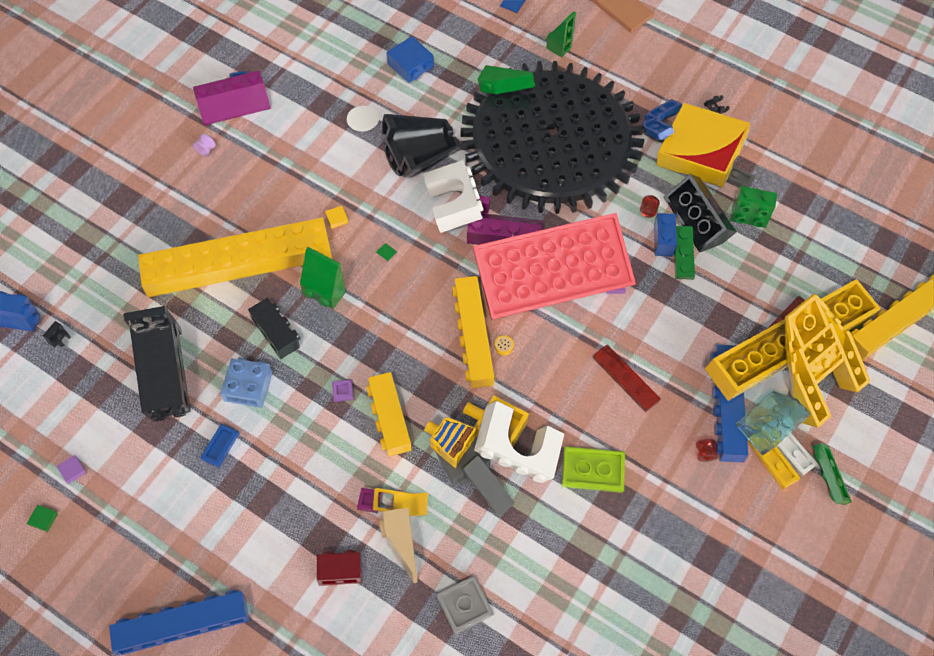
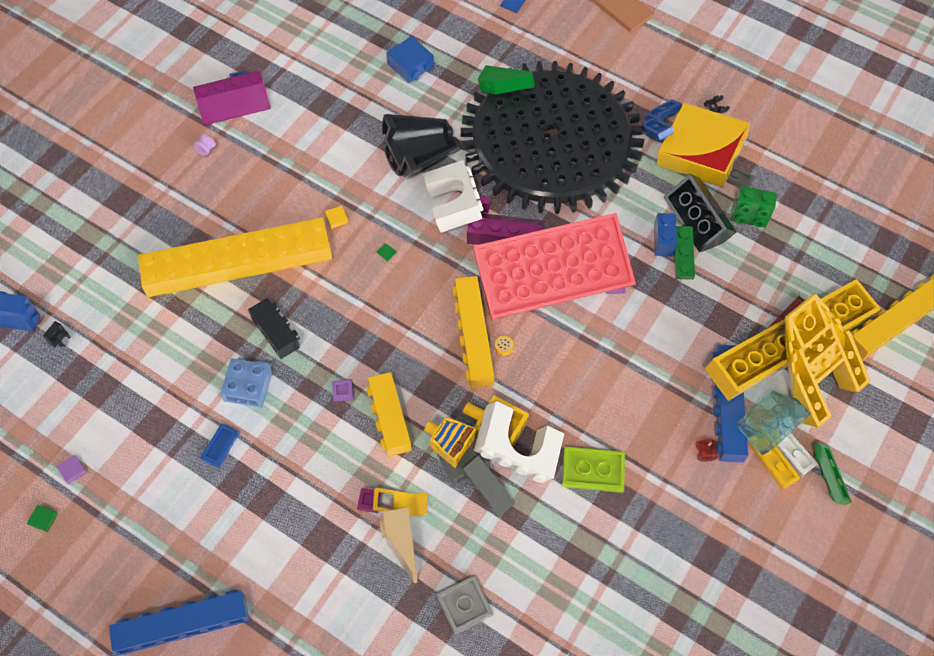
black brick [123,306,191,422] -> none
green slope [300,247,346,309] -> none
dark red brick [317,550,362,586] -> none
white sticker [347,106,379,131] -> none
green slope [546,11,576,58] -> none
clear red tile [592,344,661,413] -> none
clear red wheel [640,195,660,218] -> none

